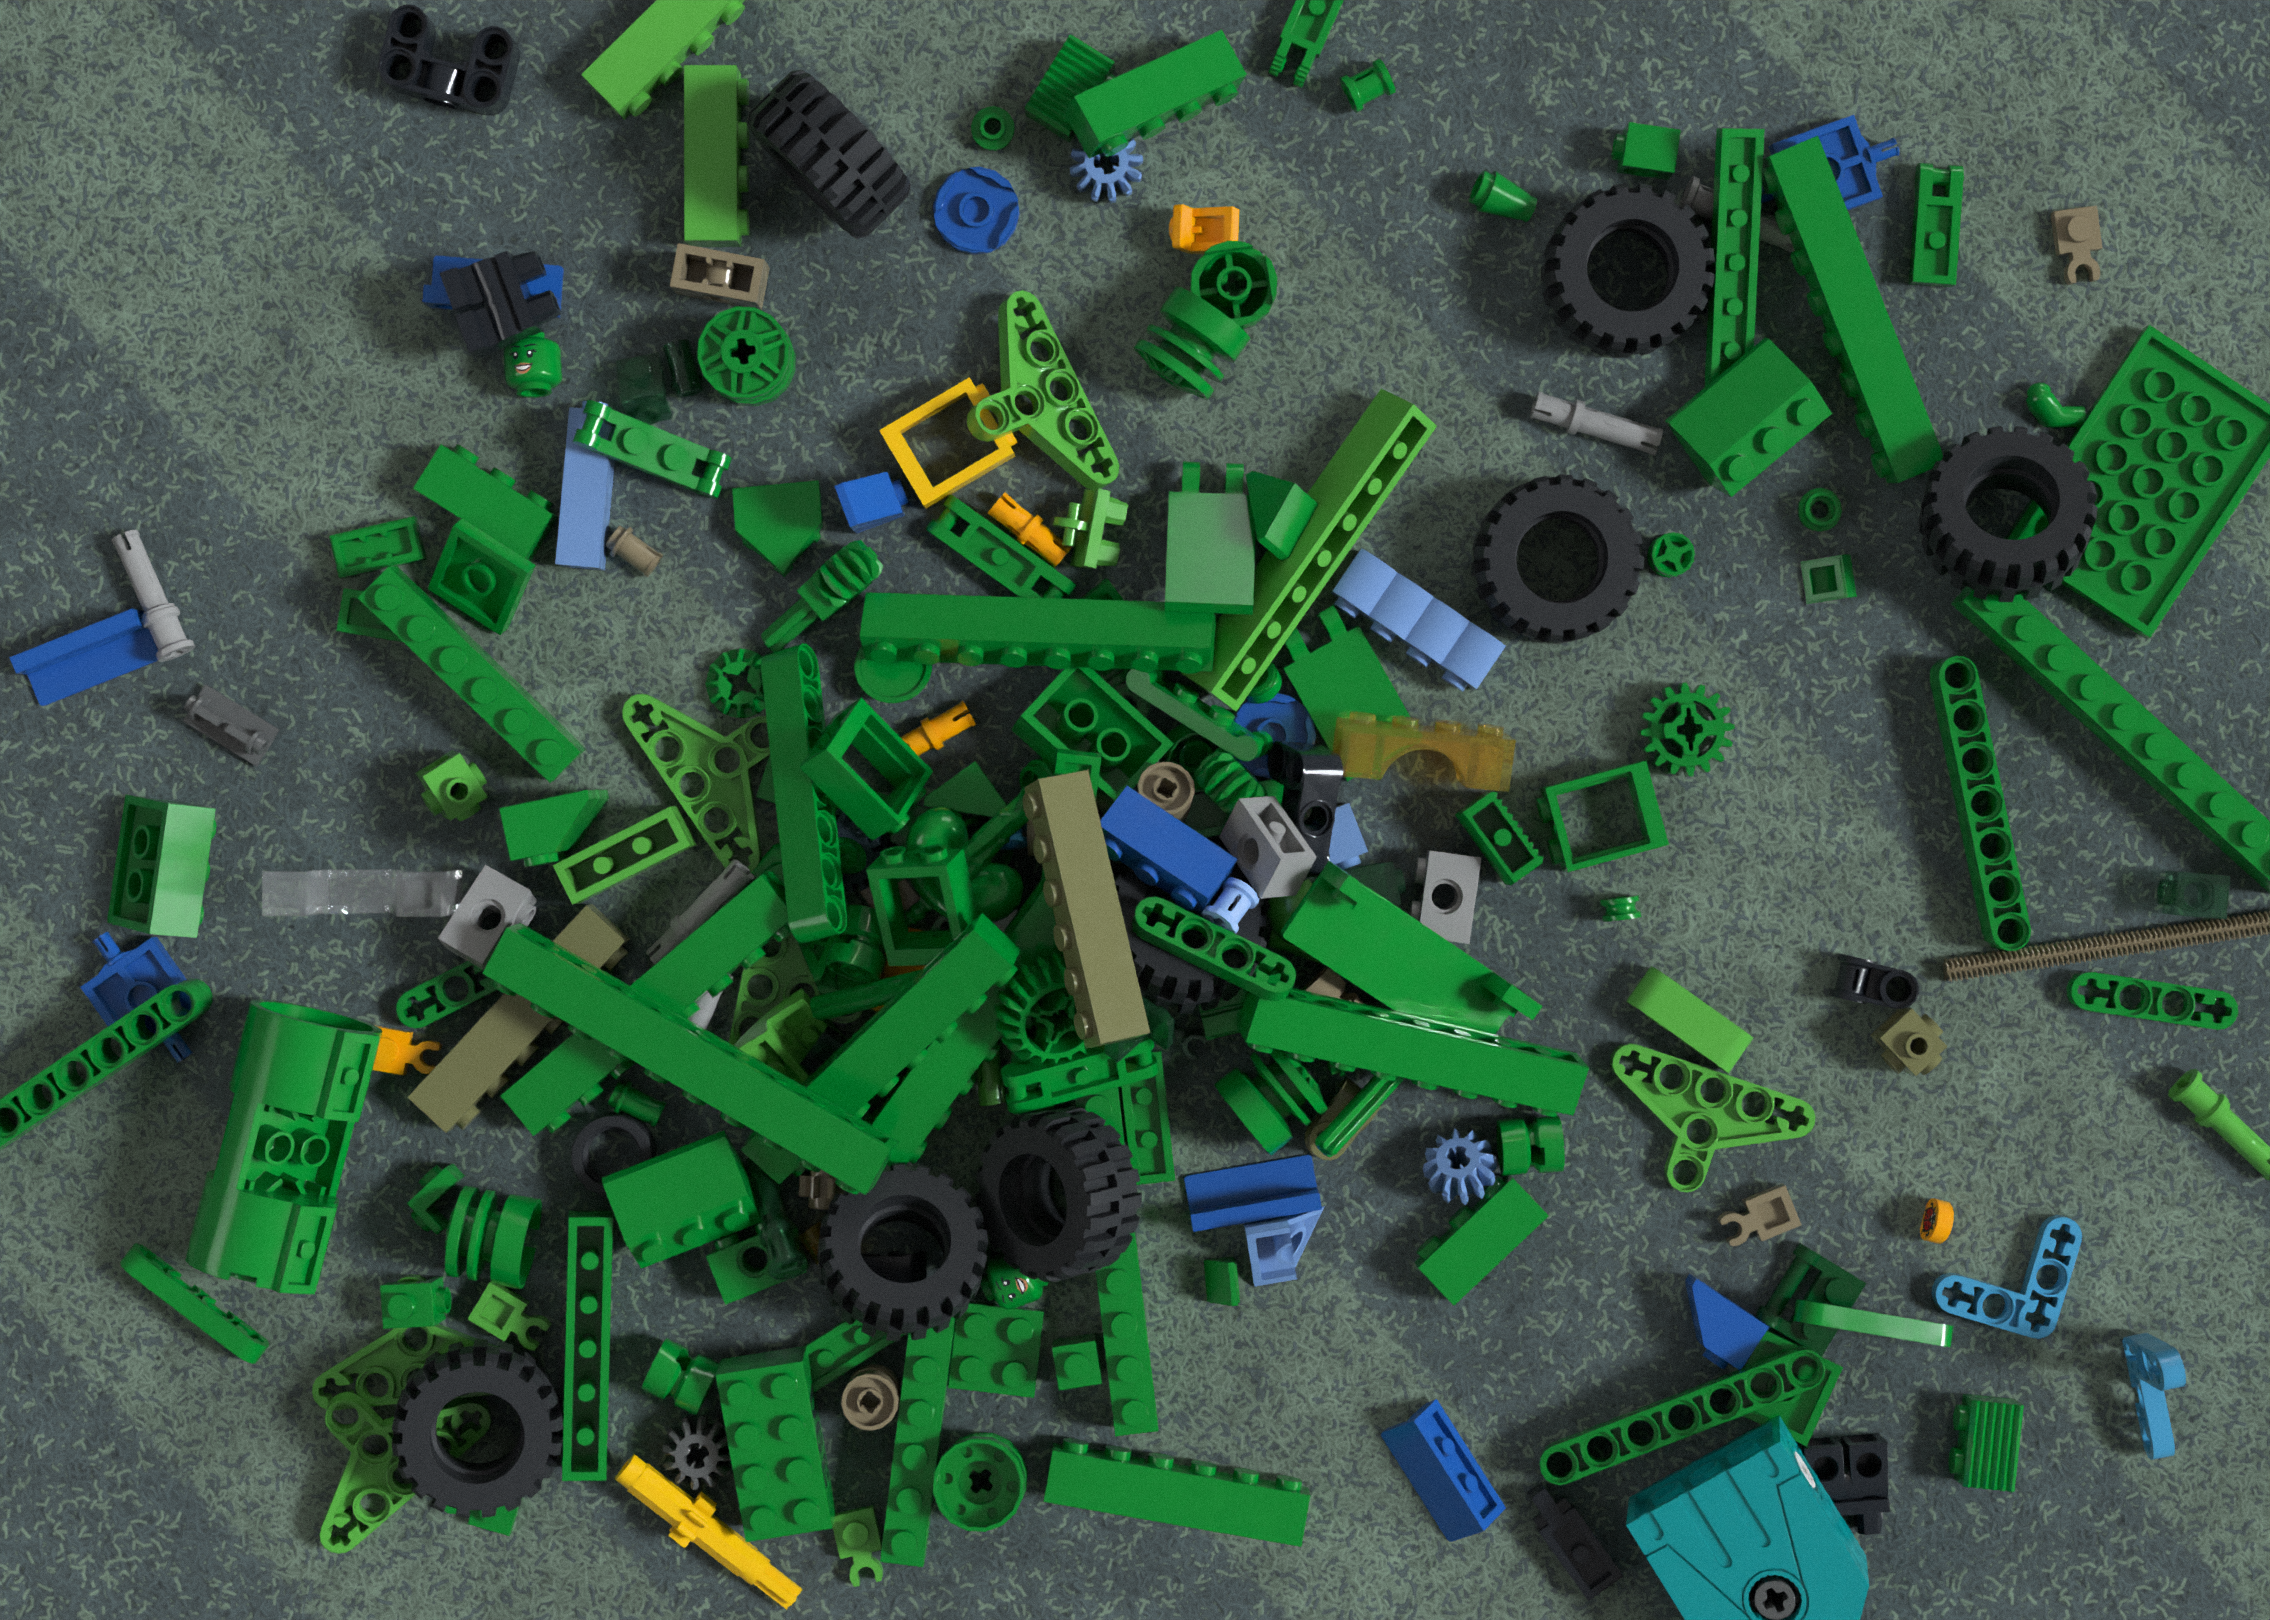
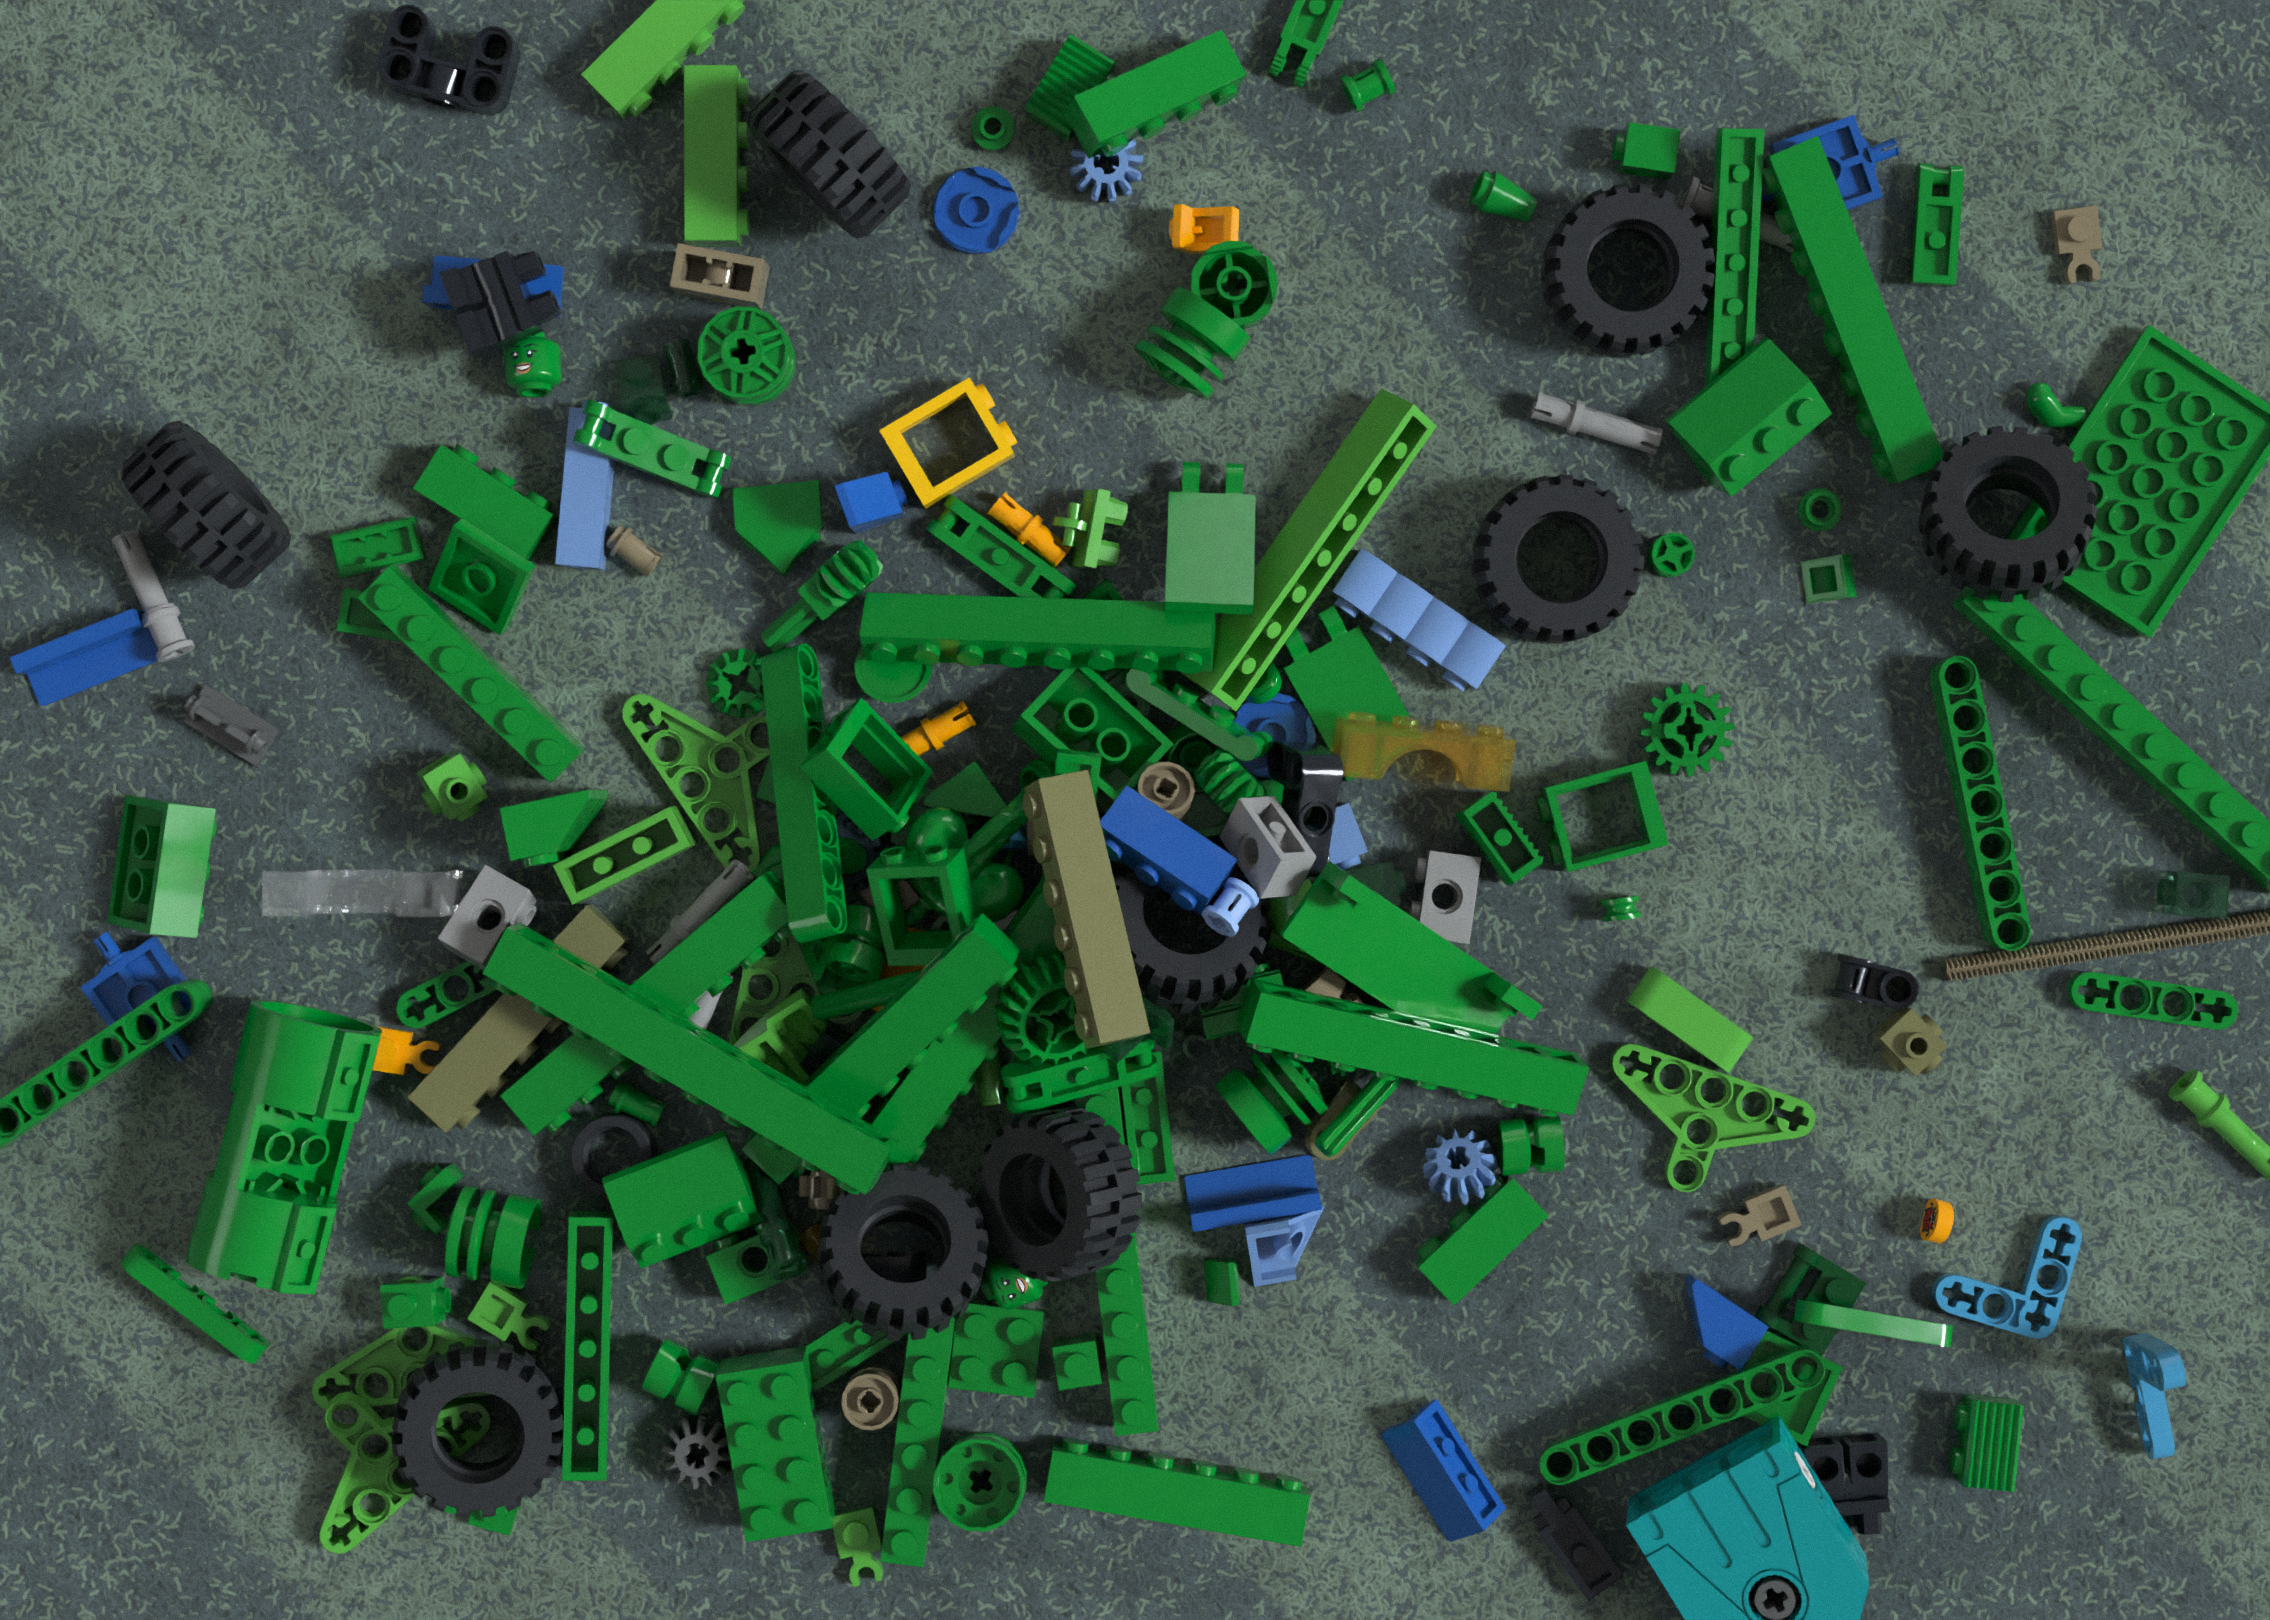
yellow piece [615,1454,802,1609] -> none
bright green beam [967,290,1119,490] -> none
green beam [1132,897,1296,1001] -> none
green slope [1245,471,1319,561] -> none
none -> black tyre [121,421,291,589]

